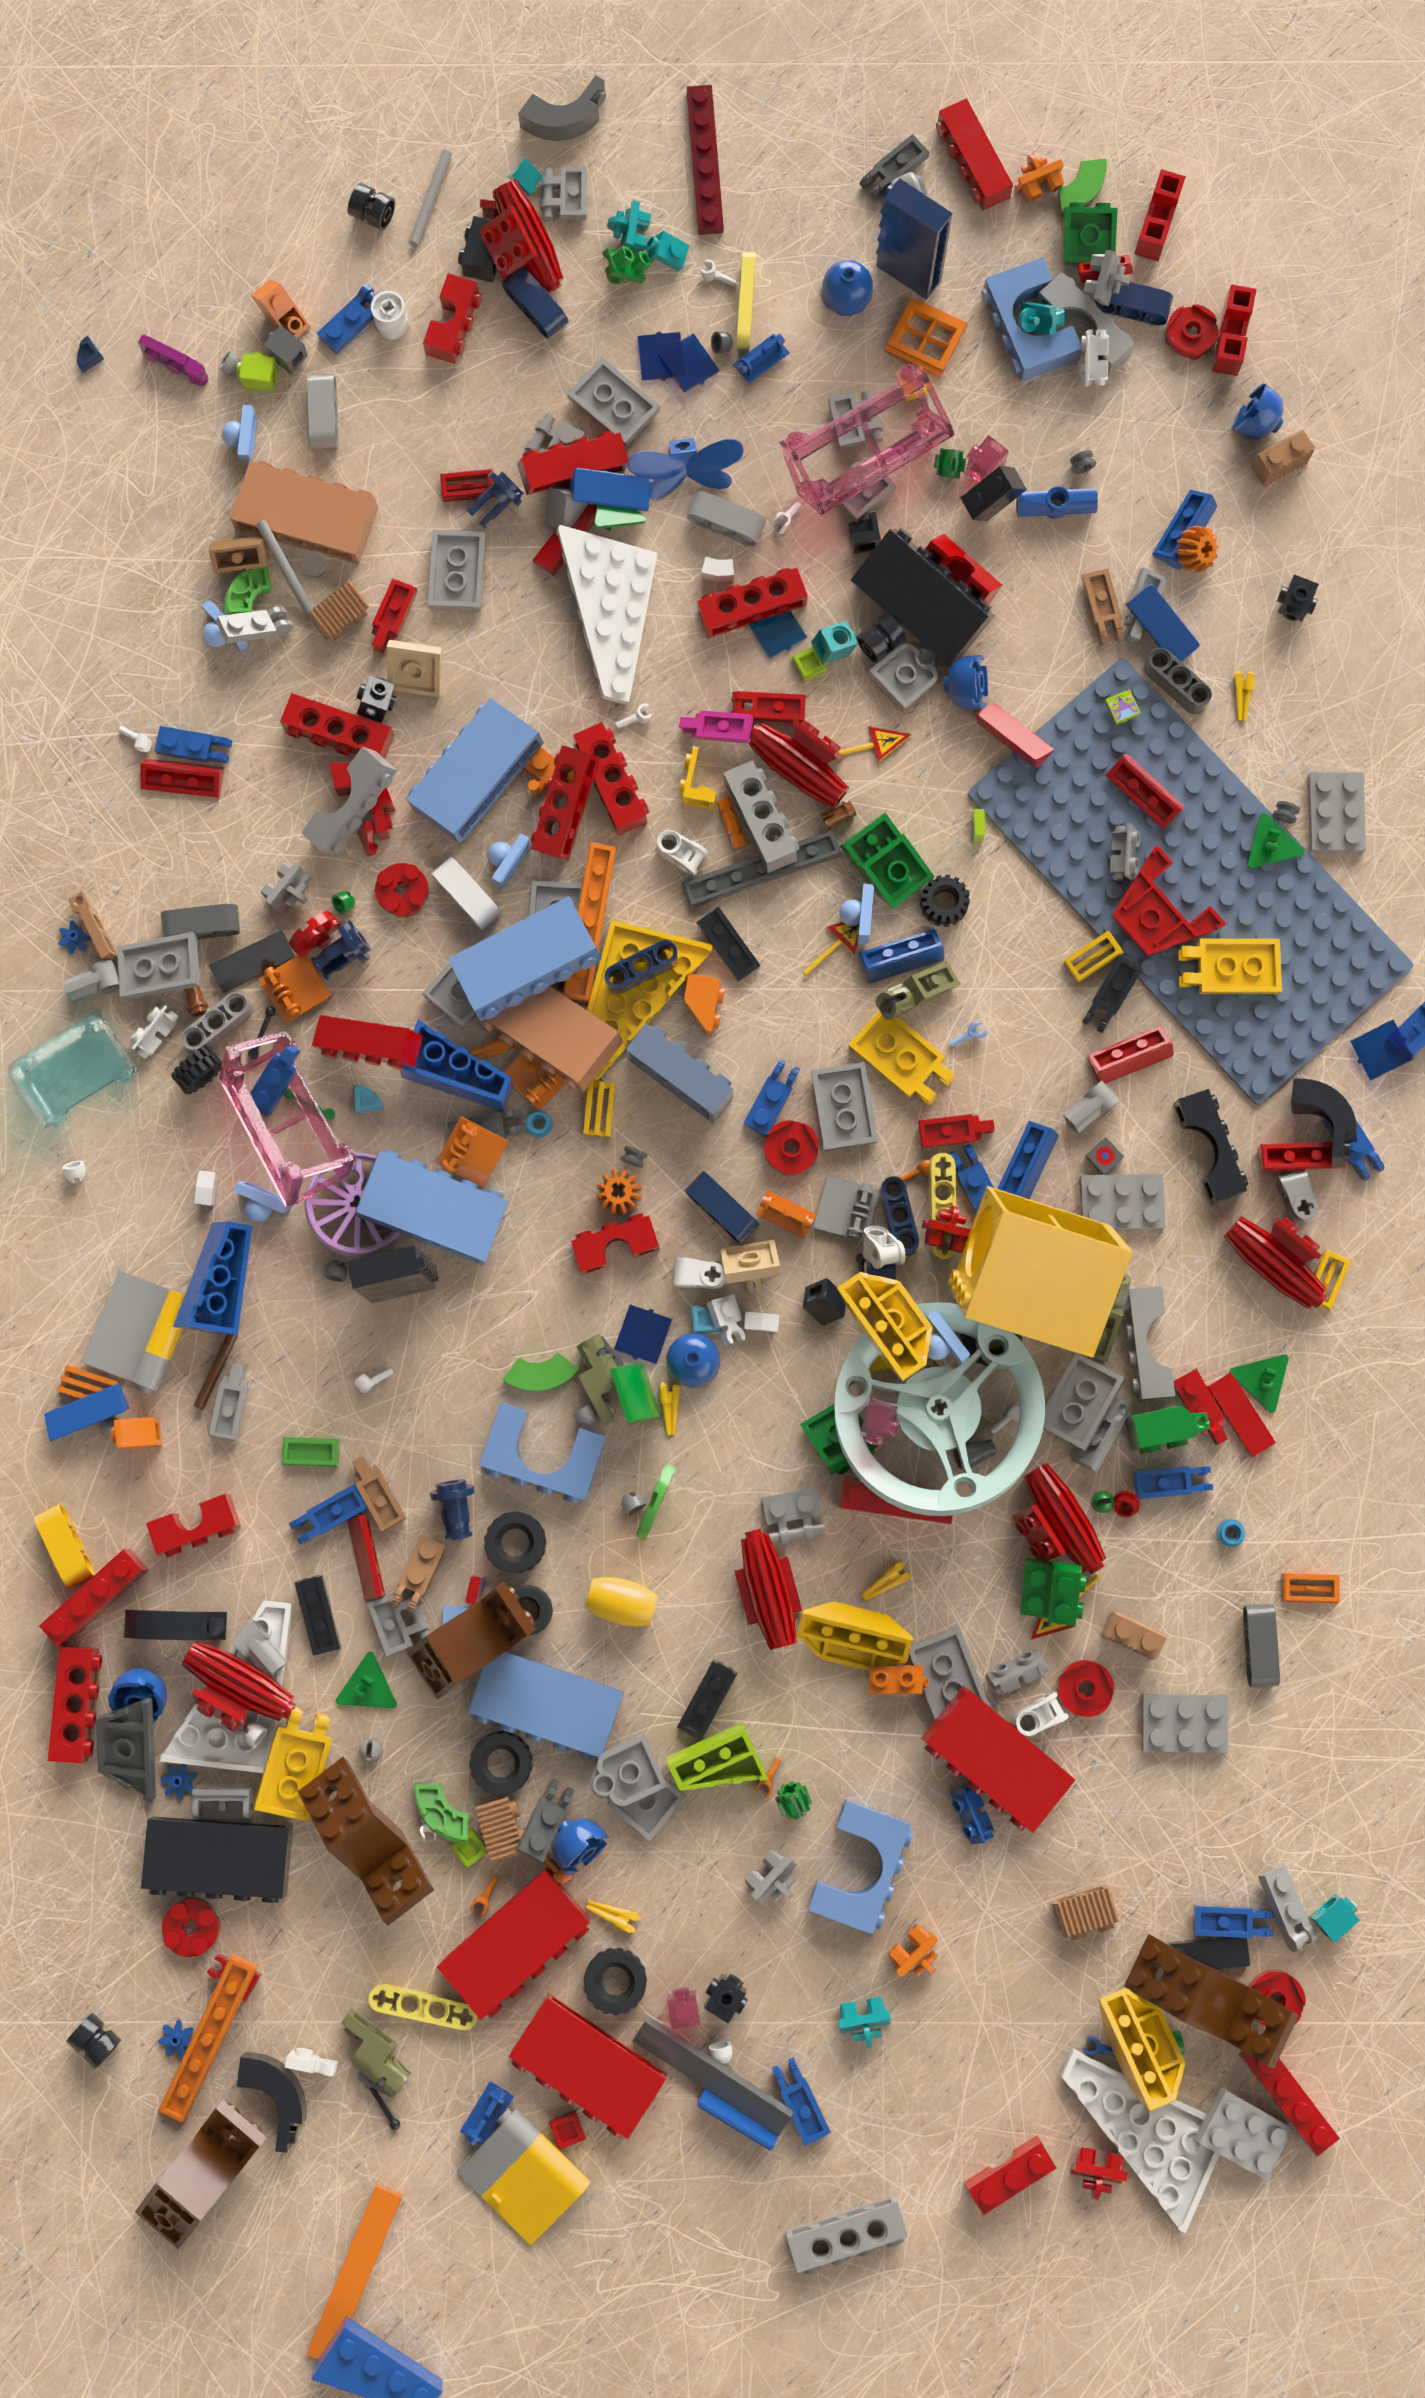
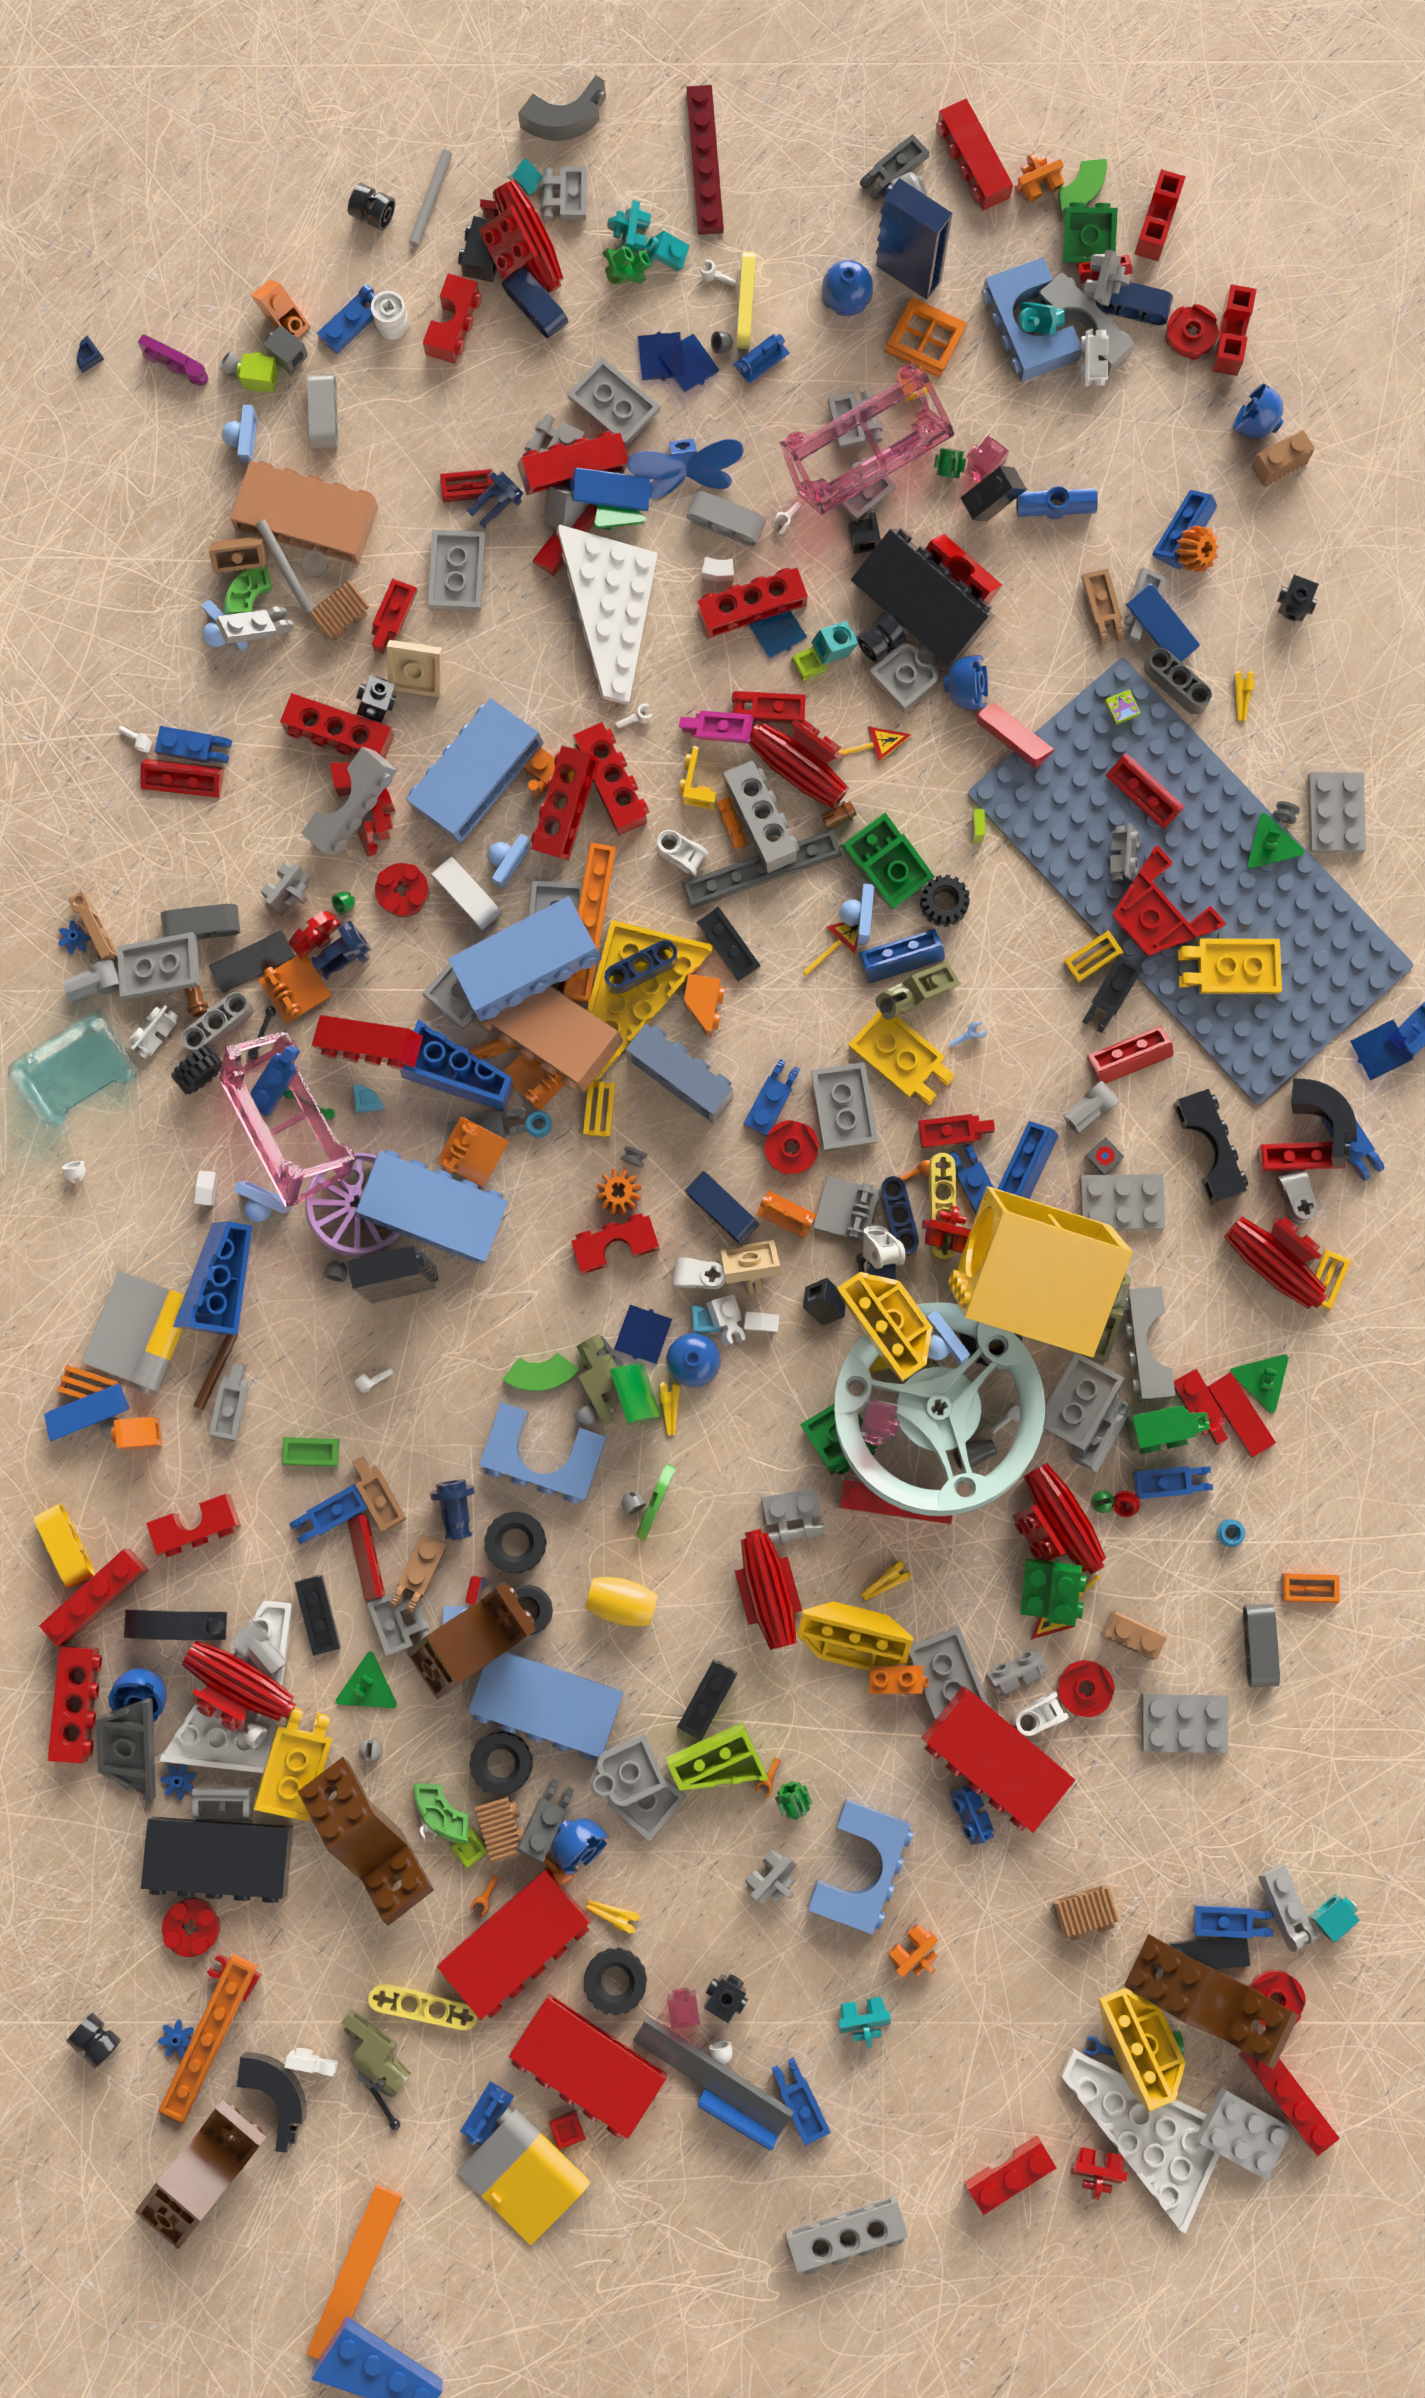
dark grey bush [1070,450,1097,474] -> none

